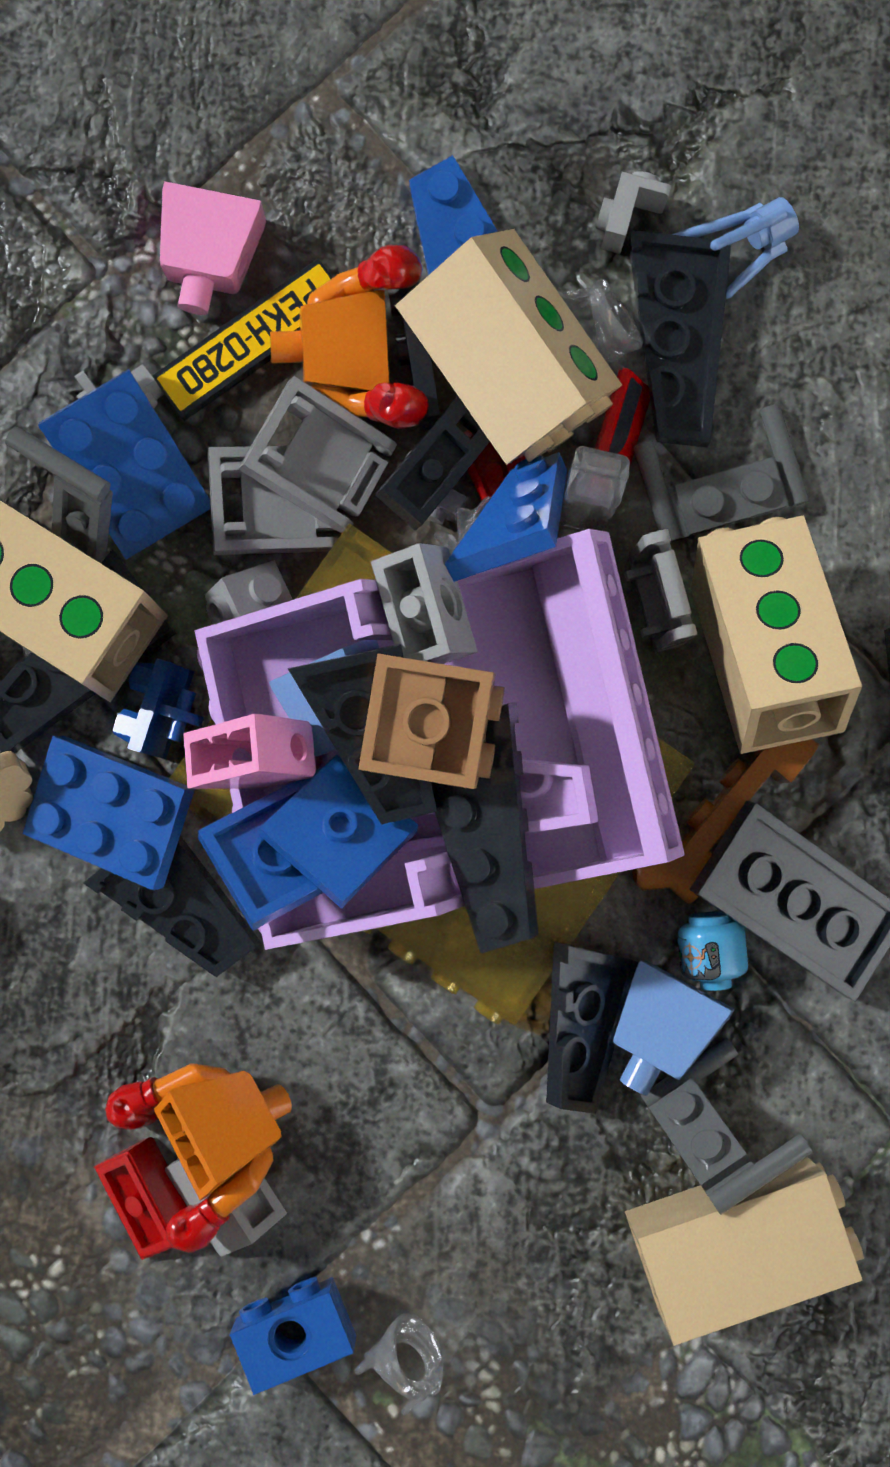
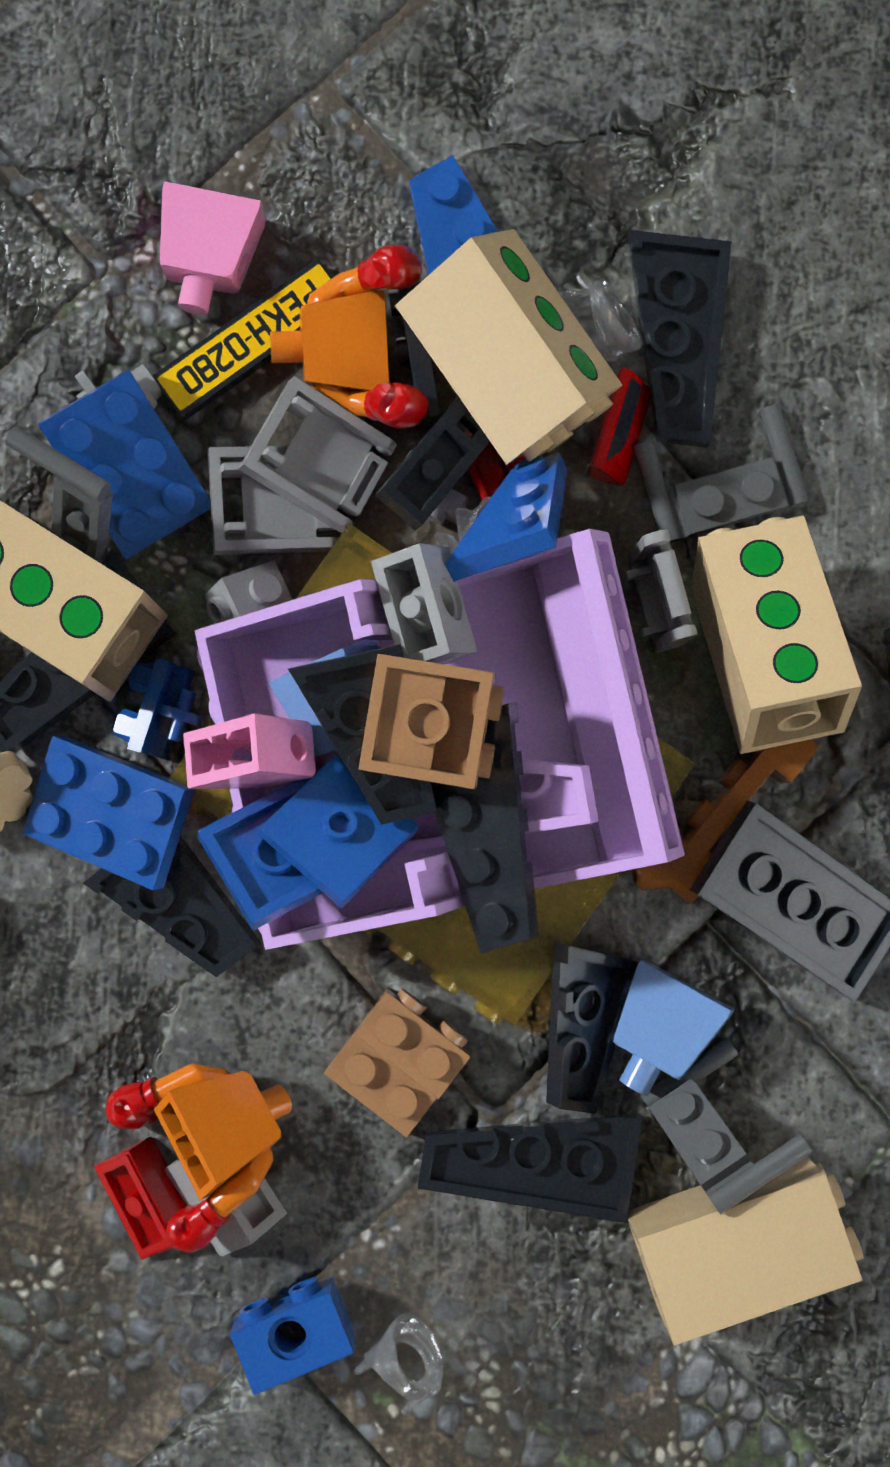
clear piece [560,446,630,531] -> none
light grey bracket [596,171,671,254] -> none
medium blue plant [671,197,799,299] -> none
dark azure head [677,911,748,991] -> none
none -> medium nougat plate [323,988,471,1138]
none -> black wing [417,1113,643,1223]

